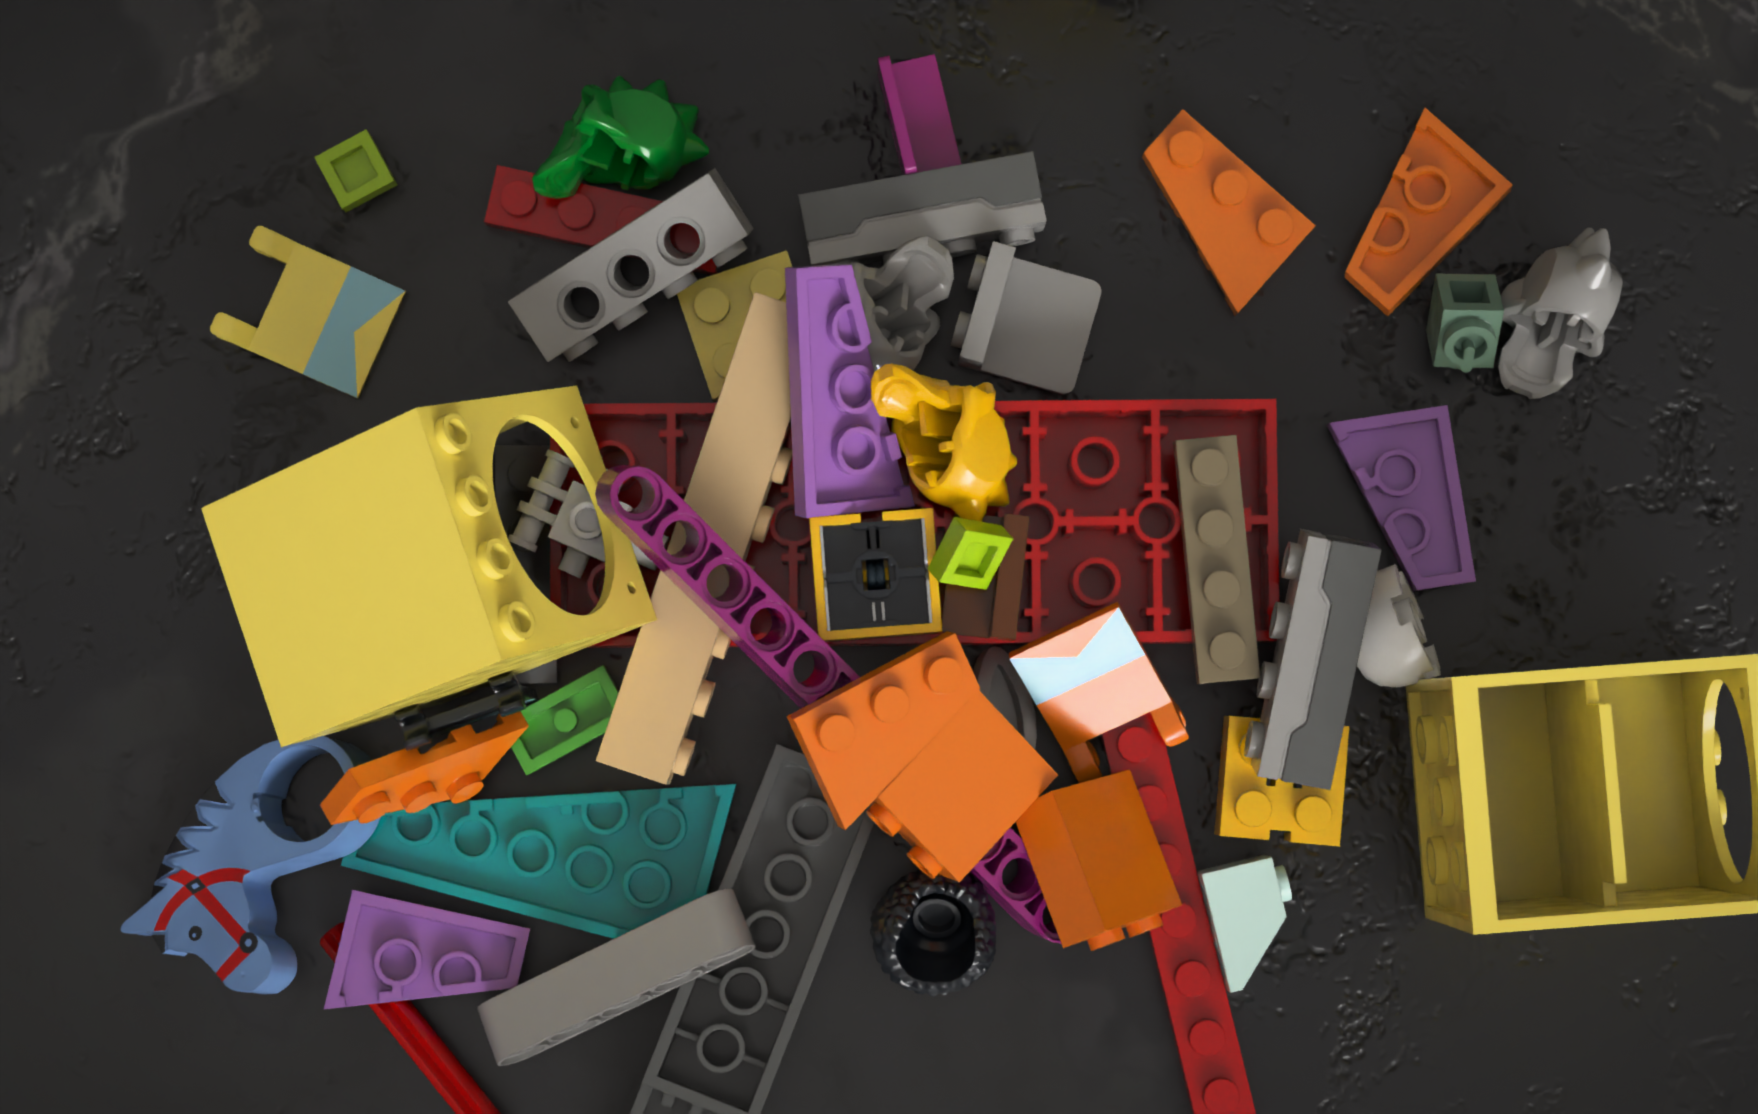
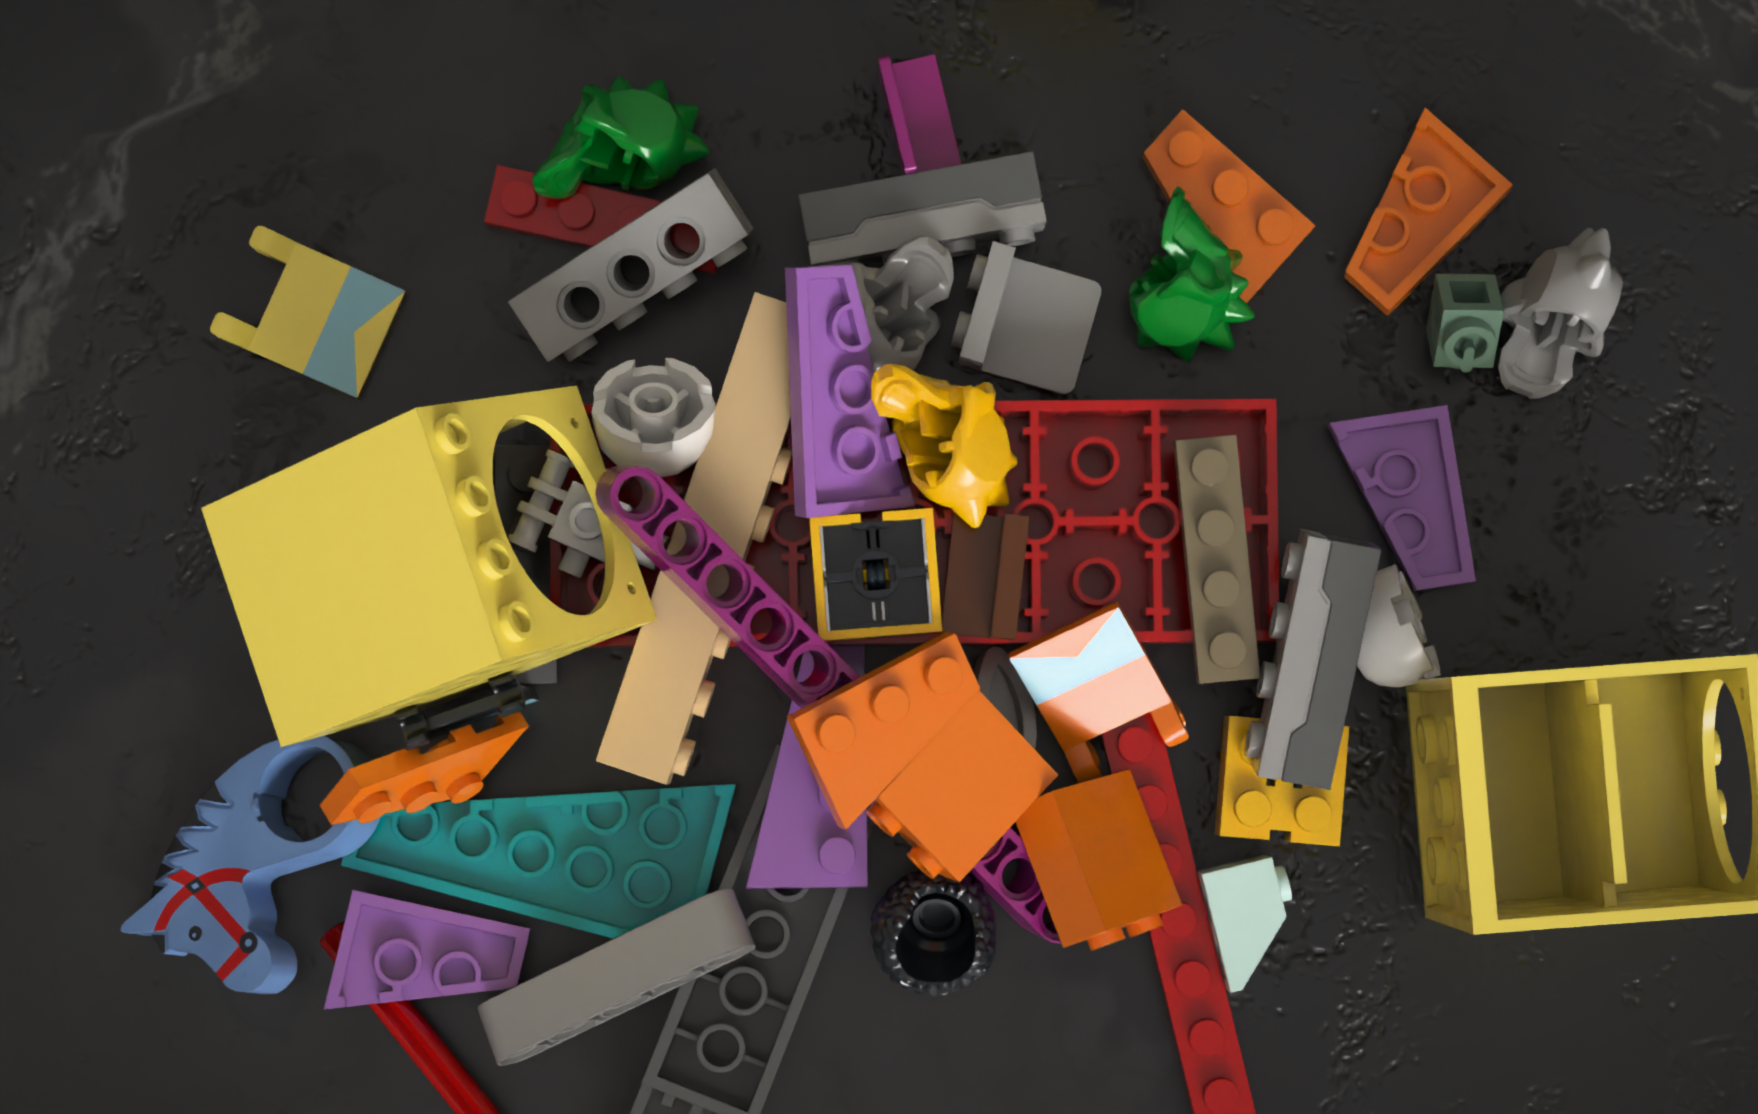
lime plate [314,129,398,213] -> none
bright green plate [511,665,619,776] -> none
light yellow plate [677,250,792,402] -> none
lime plate [927,517,1014,590] -> none
none -> white cylinder [592,358,716,477]
none -> medium lavender wing [746,645,868,889]
none -> green head [1129,186,1255,362]

